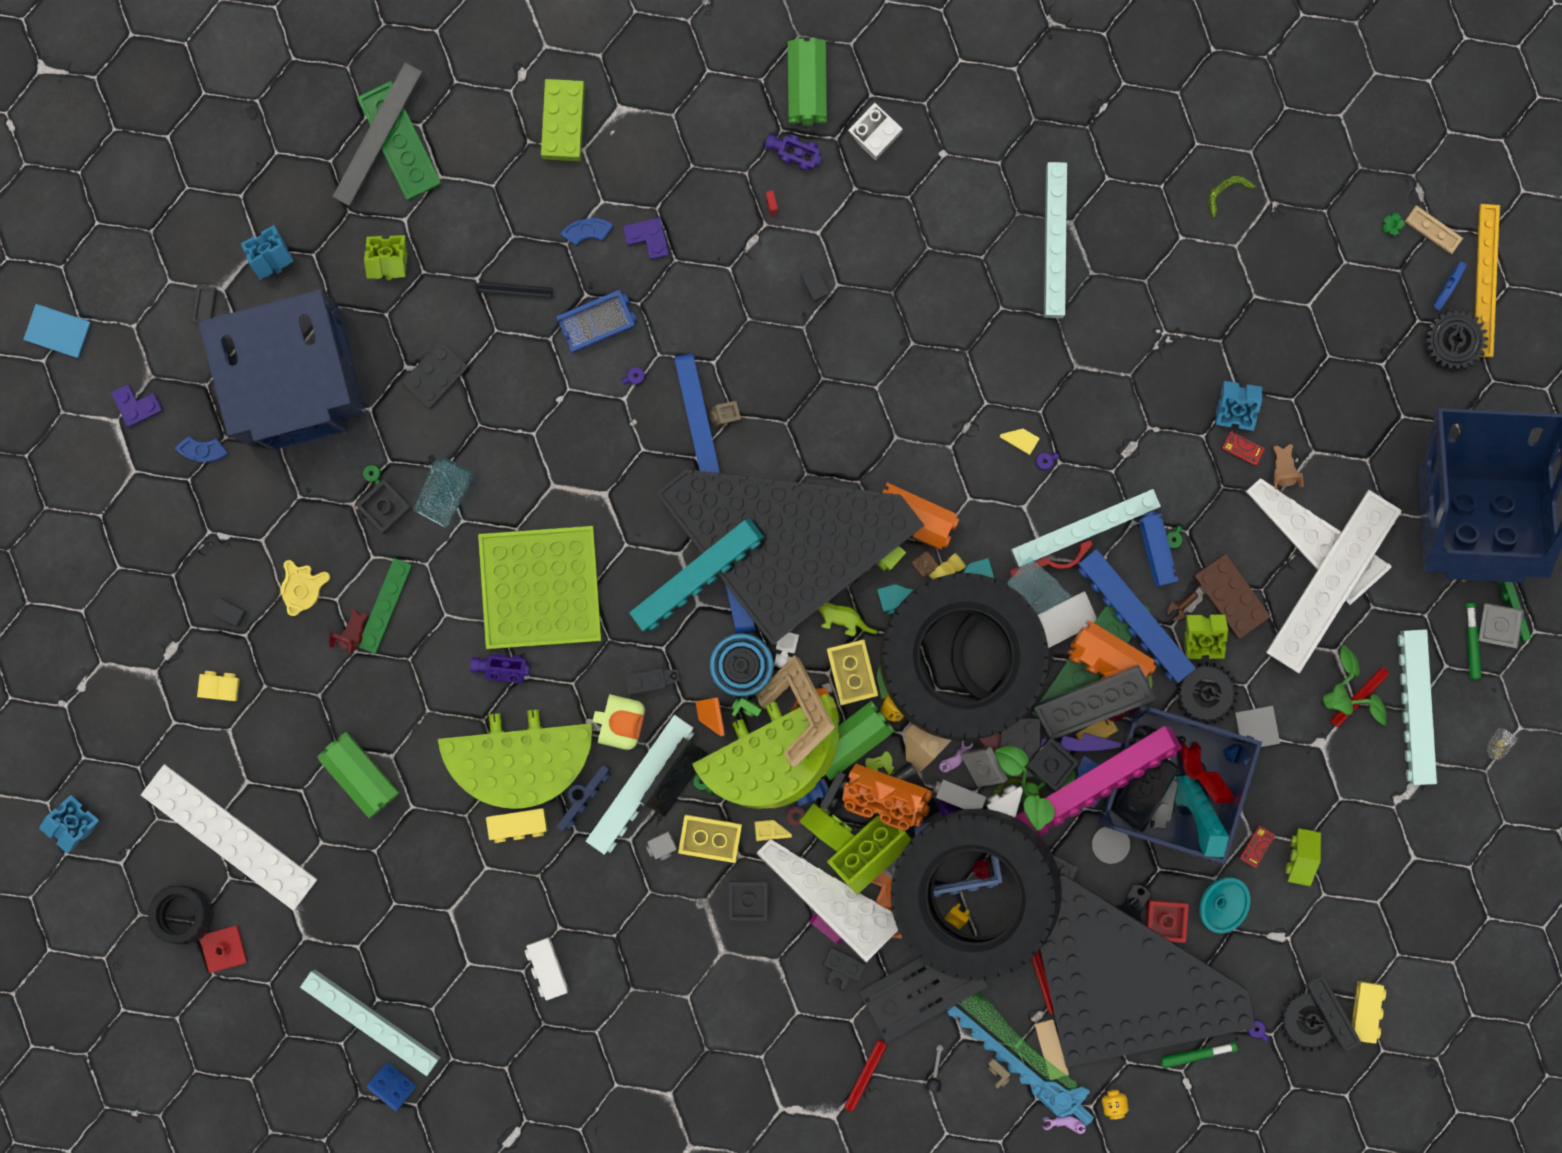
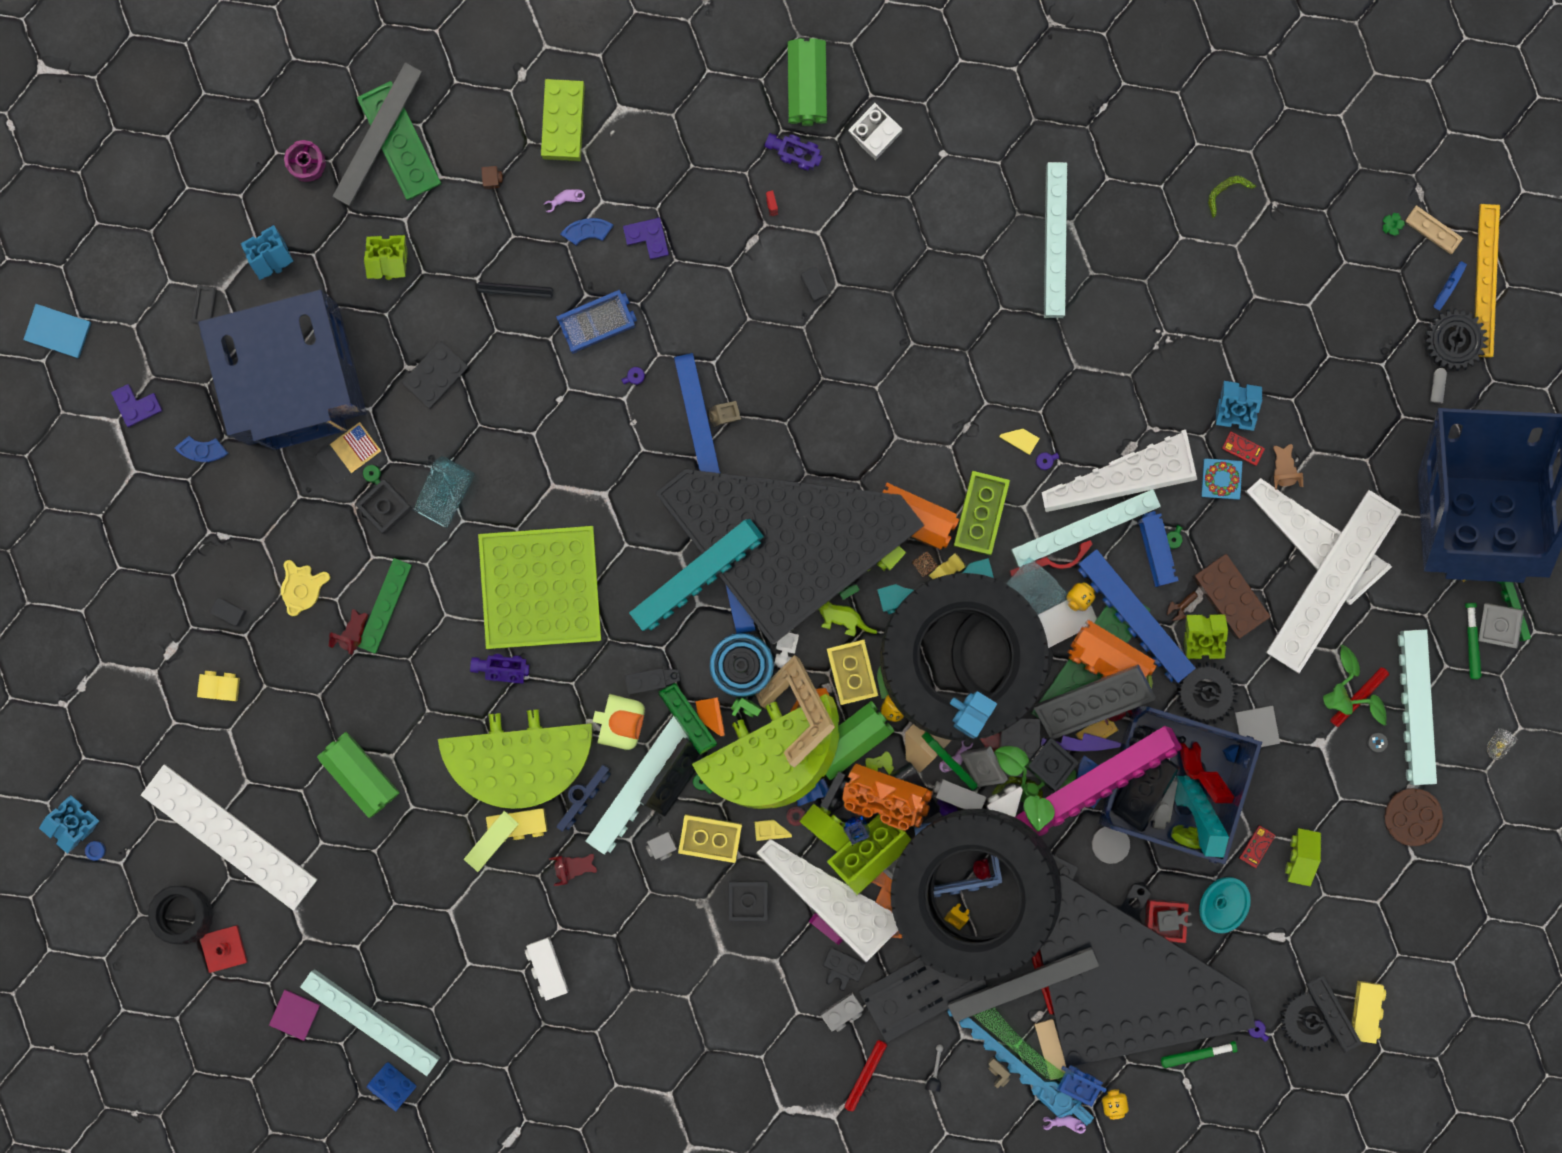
none -> blue tile [85,841,106,861]
none -> magenta tile [269,989,320,1041]
none -> magenta brick [284,140,326,182]
none -> sticker [315,422,381,484]
none -> yellowish green slope [464,811,519,872]
none -> reddish brown plate [481,166,503,189]
none -> lavender arm [543,190,585,213]
none -> dark red hair [549,853,597,886]
none -> green tile [659,683,717,755]
none -> light grey brick [821,992,864,1032]
none -> green tile [840,584,859,600]
none -> clear blue brick [843,816,870,845]
none -> green tile [921,732,977,791]
none -> dark grey tile [948,947,1099,1022]
none -> dark azure brick [950,691,997,739]
none -> lime brick [953,471,1010,556]
none -> white wing [1042,430,1197,512]
none -> blue bracket [1057,1065,1107,1107]
none -> yellow head [1066,582,1095,611]
none -> dark grey plate [1157,910,1192,931]
none -> lime tile [1171,825,1201,849]
none -> tile [1201,459,1242,500]
none -> dark grey tile [1367,733,1388,752]
none -> reddish brown tile [1384,788,1443,846]
none -> light grey bar [1430,368,1447,404]

